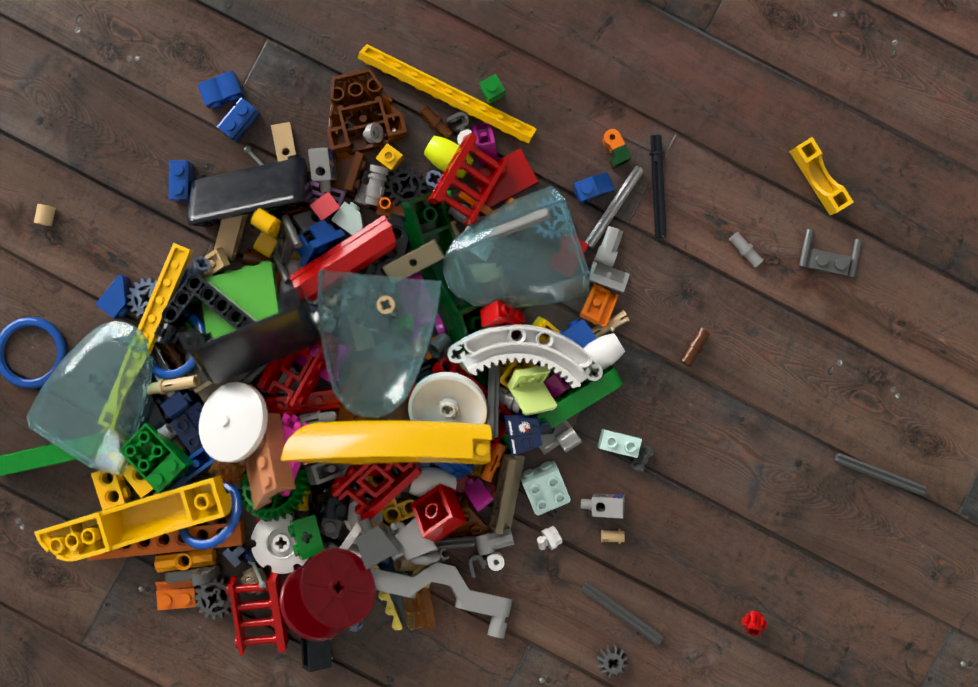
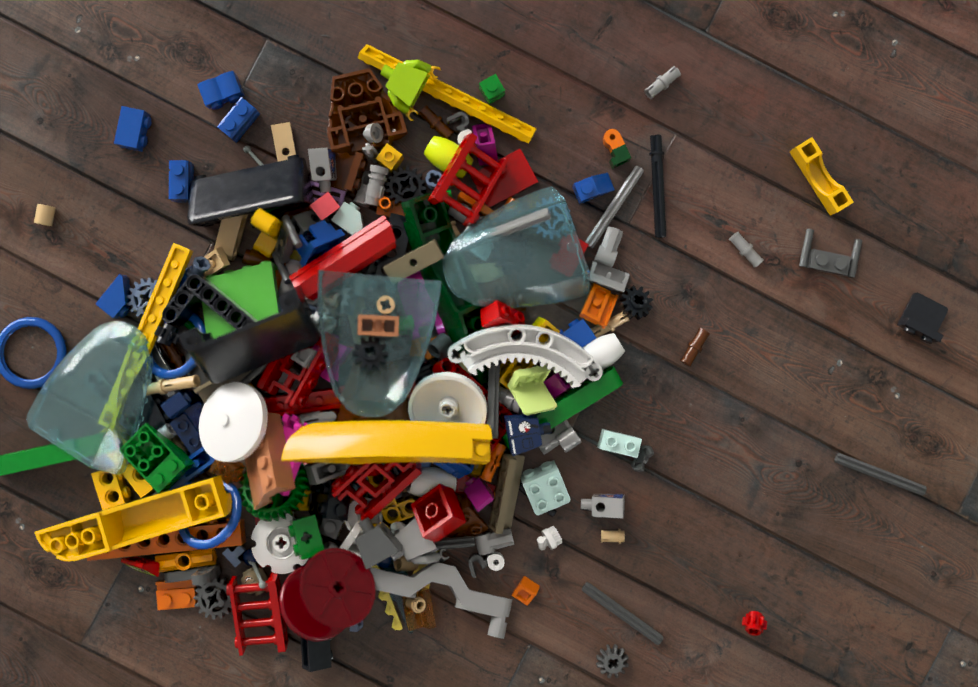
none -> blue brick [114,106,151,152]
none -> red slope [121,556,160,577]
none -> light grey tile [291,348,318,369]
none -> black gear [352,336,388,373]
none -> nougat brick [357,315,399,337]
none -> light grey axle [362,143,379,163]
none -> lime torso [380,60,441,121]
none -> tan pin [405,597,426,613]
none -> orange slope [511,576,540,606]
none -> black gear [619,285,653,320]
none -> light grey pin [644,66,681,99]
none -> black bracket [897,292,948,344]

